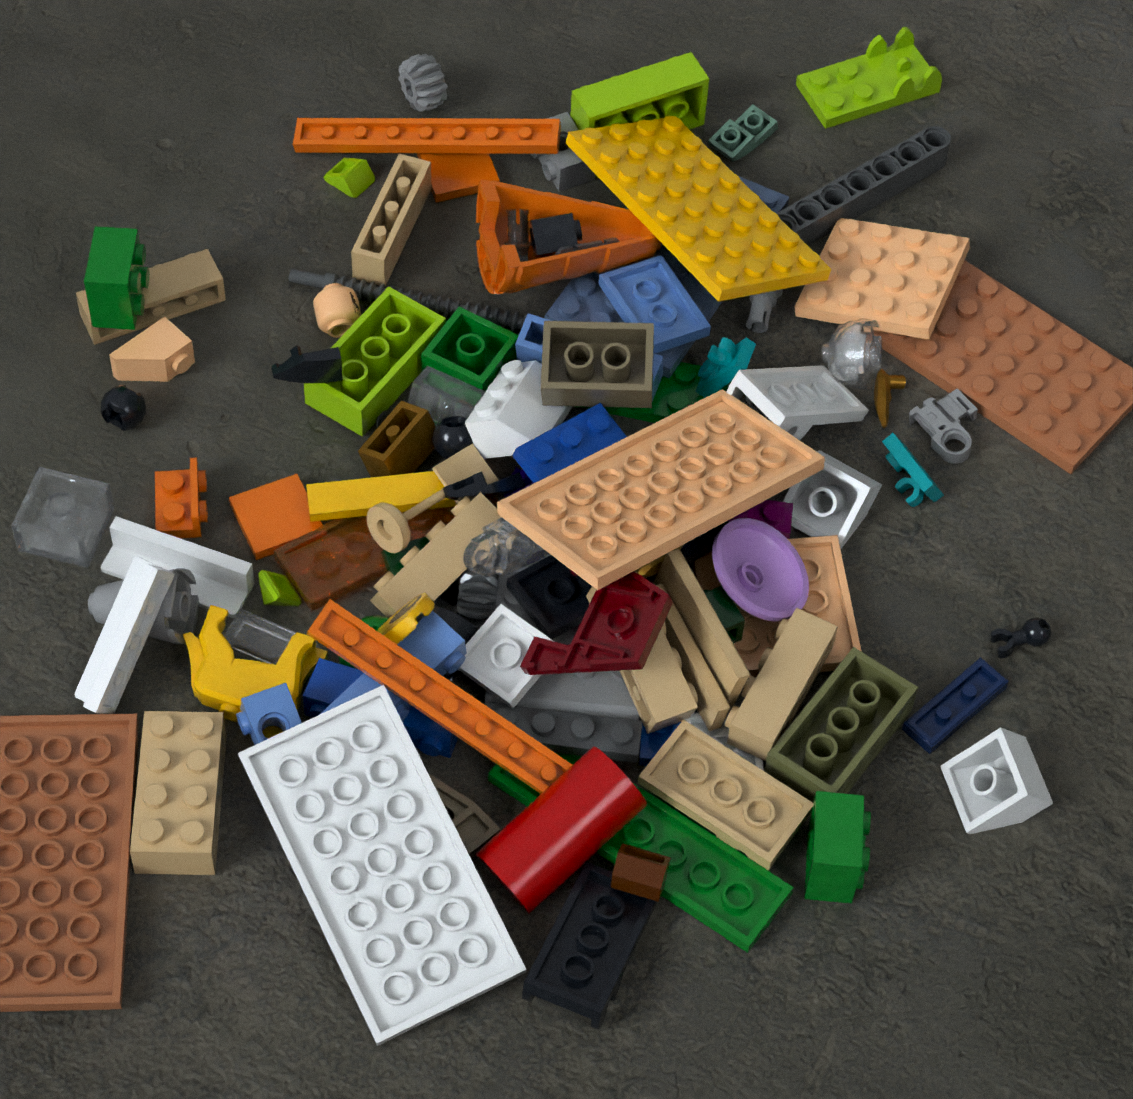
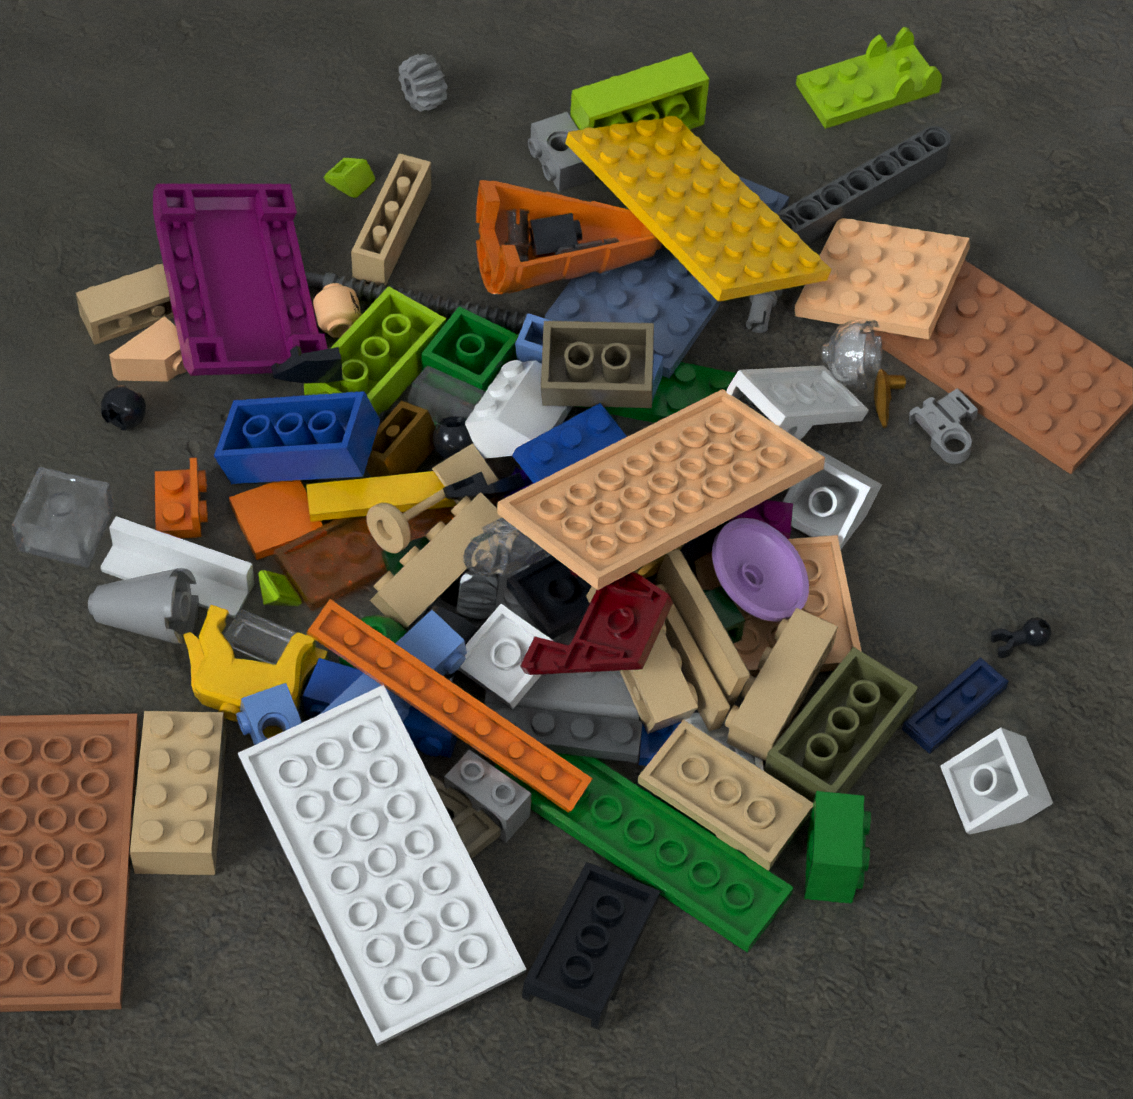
white panel [74,556,175,714] -> none
green brick [84,226,150,330] -> none
orange plate [293,118,561,154] -> none
yellow tile [377,592,435,644] -> none
orange tile [417,153,500,202] -> none
red brick [475,746,647,914] -> none
medium blue plate [599,255,711,353] -> none
reddish brown piece [611,843,671,902] -> none
teal plate [696,337,756,398] -> none
sand green slope [708,104,778,162] -> none
teal plate [882,433,944,507] -> none
none -> magenta slope [153,184,328,376]
none -> blue brick [214,391,380,484]
none -> light grey brick [444,749,531,843]

